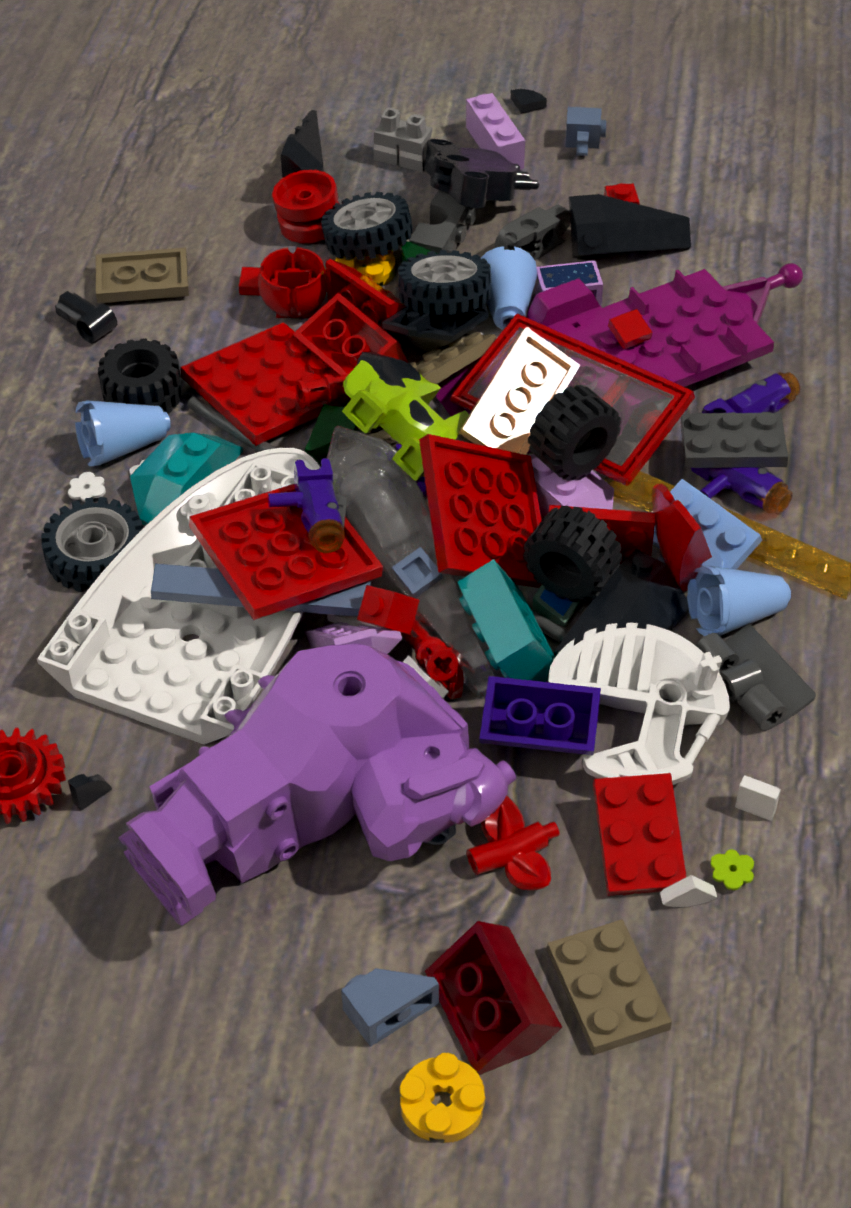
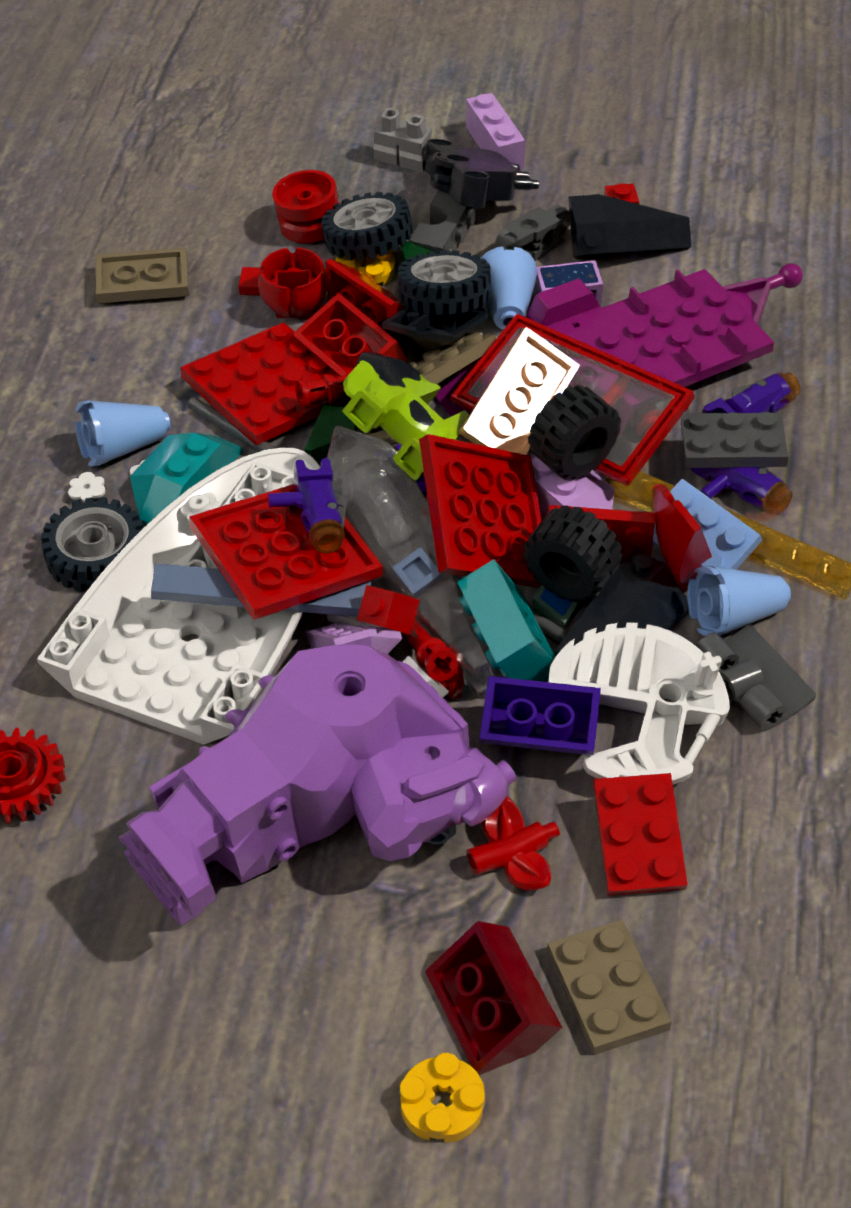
black piece [55,291,117,343] -> none
black tile [68,774,112,811] -> none
black tyre [98,339,183,414] -> none
black wedge [280,110,324,178] -> none
sand blue slope [341,968,439,1047] -> none
black tile [510,89,547,113] -> none
sand blue brick [565,107,607,156] -> none
red tile [608,309,653,350] -> none
white tile [660,875,717,907] -> none
lime plant [710,849,754,891] -> none
white tile [735,776,781,821] -> none

